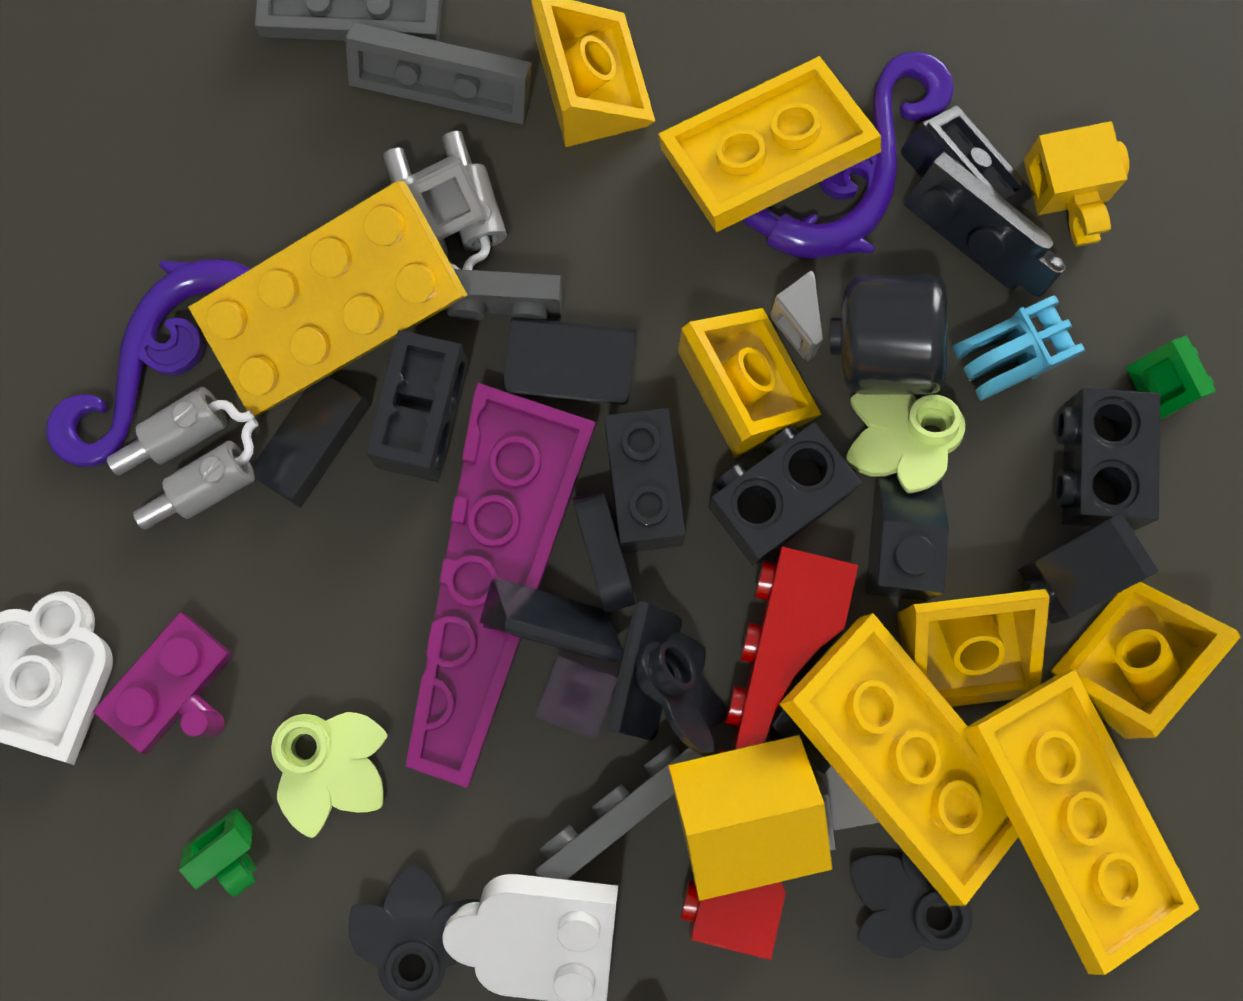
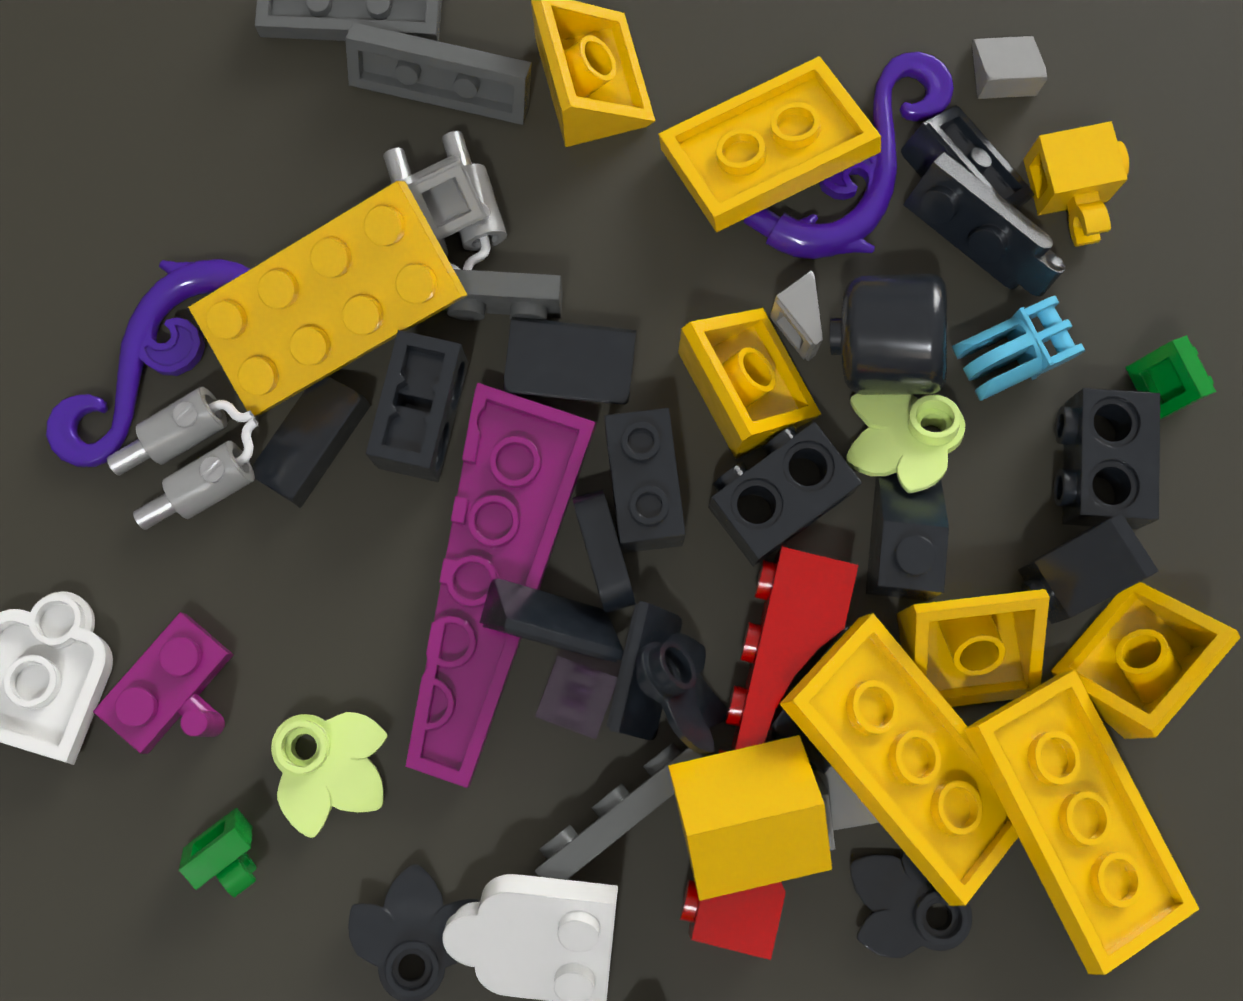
none -> light grey slope [972,36,1047,99]

